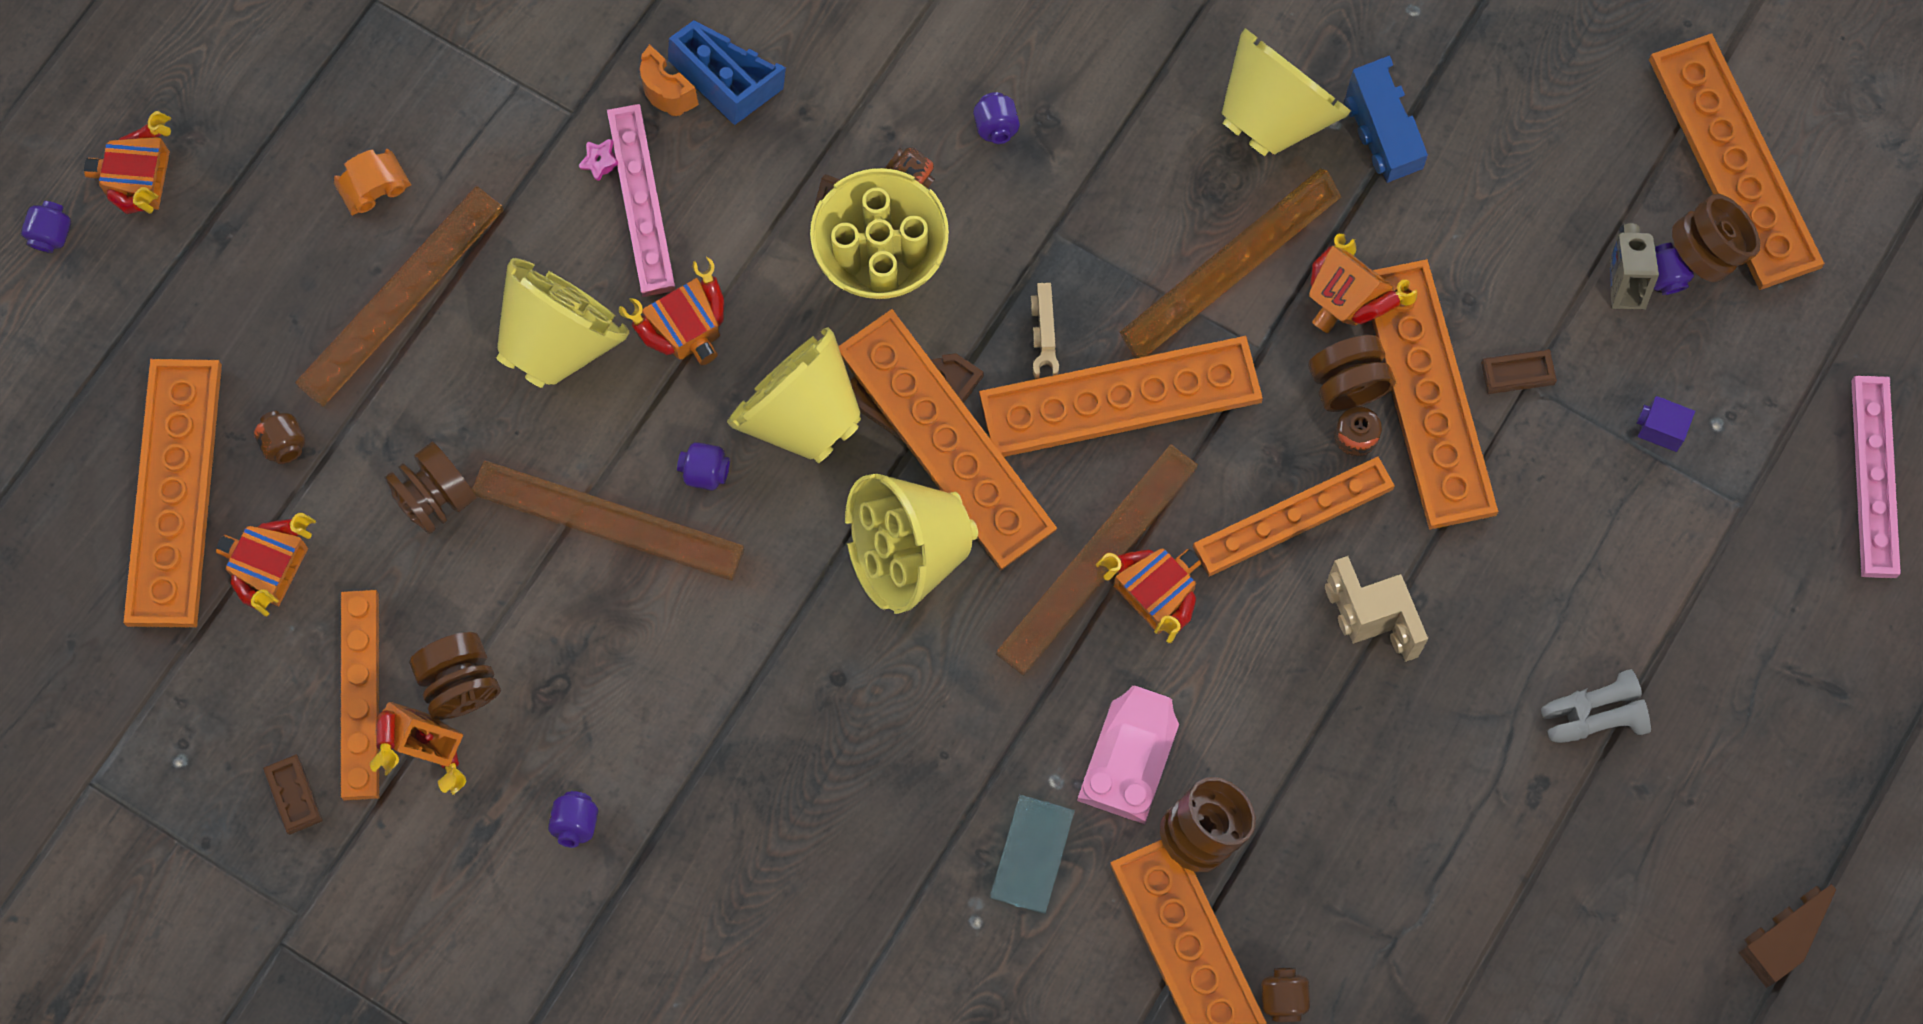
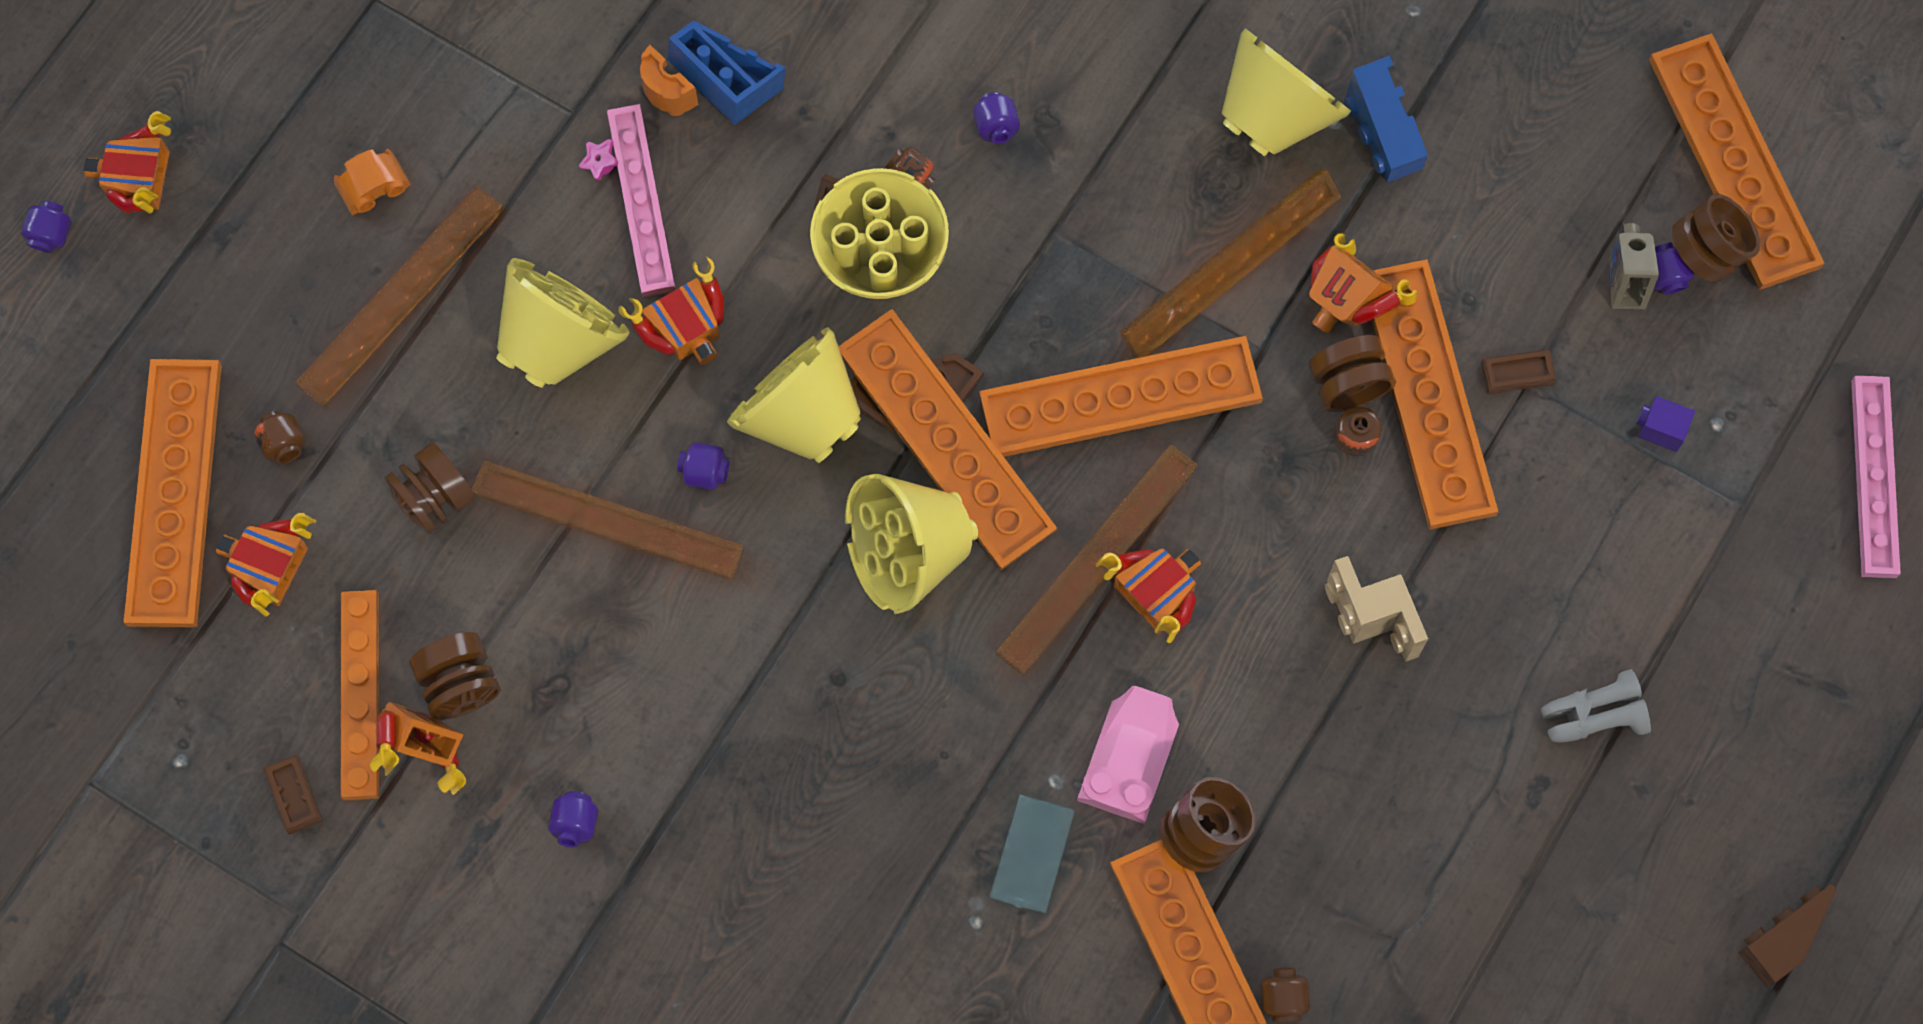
tan plate [1031,283,1059,379] -> none
orange plate [1193,456,1395,577] -> none

